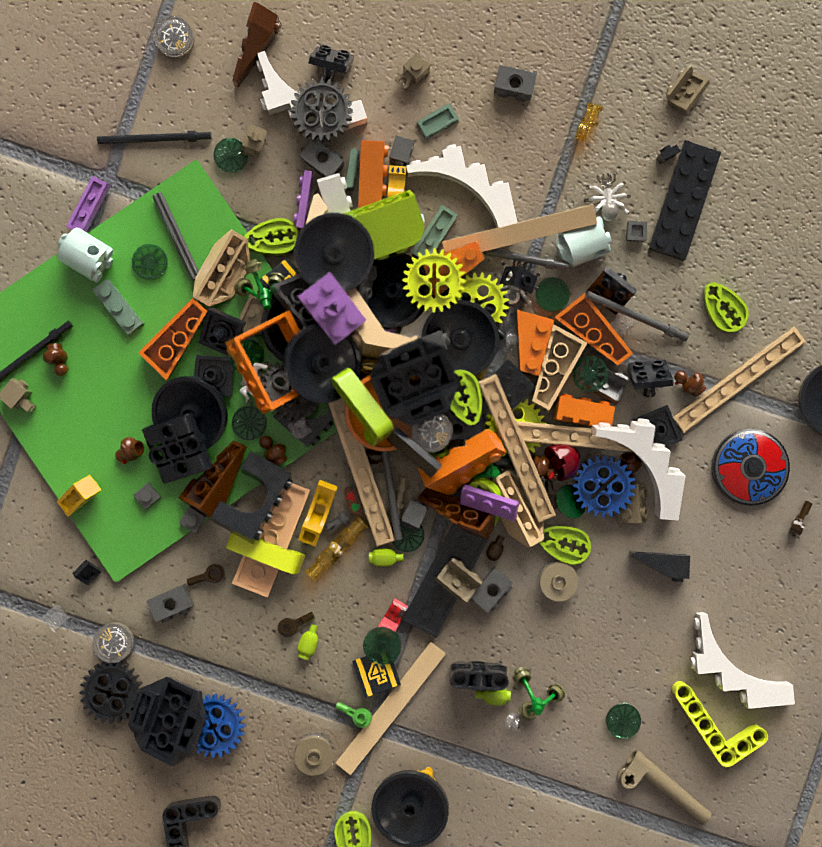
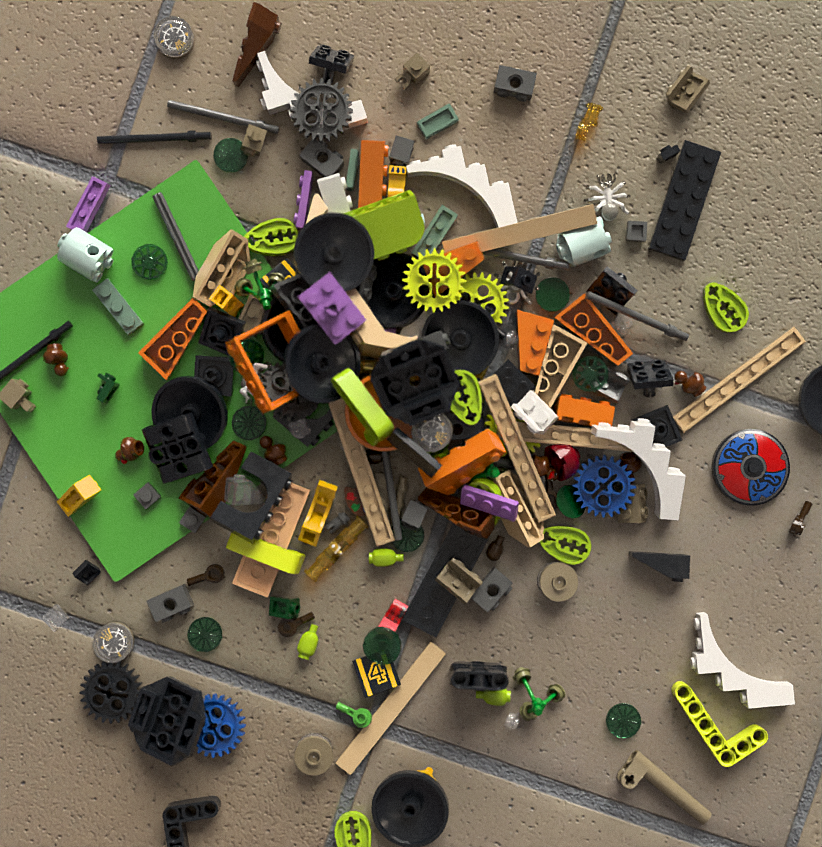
none -> dark green bracket [96,372,120,404]
none -> dark grey bar [167,100,279,134]
none -> clear green wheel [187,617,222,652]
none -> yellow leg [209,285,244,317]
none -> clear slope [224,474,267,506]
none -> dark green bracket [269,596,300,619]
none -> white bracket [511,390,559,434]

